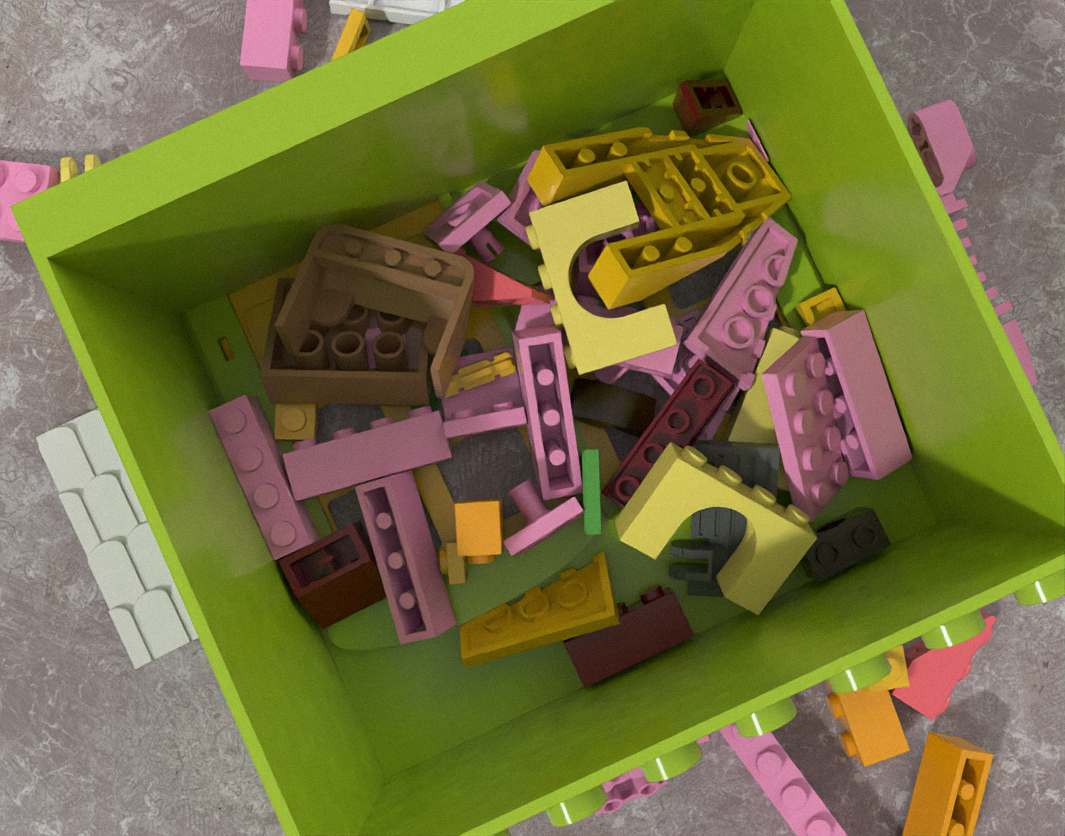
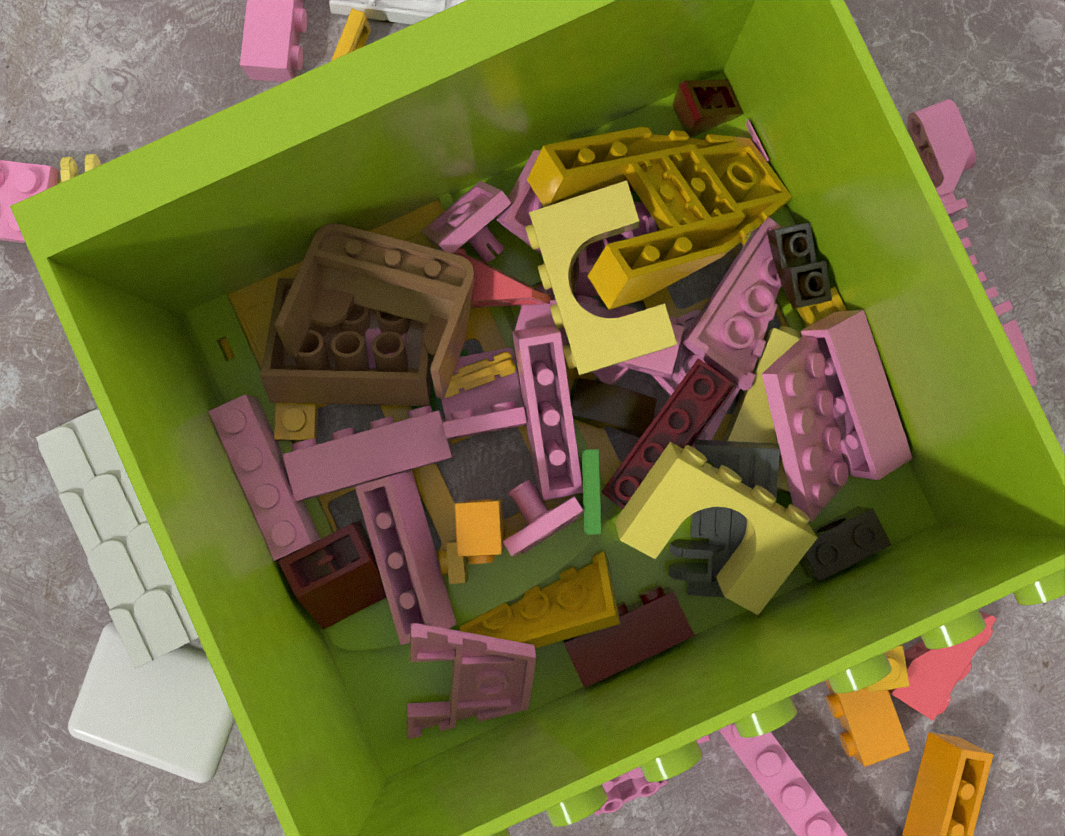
none -> white piece [68,621,234,783]
none -> bright pink wing [406,623,536,739]
none -> dark brown slope [767,222,832,309]

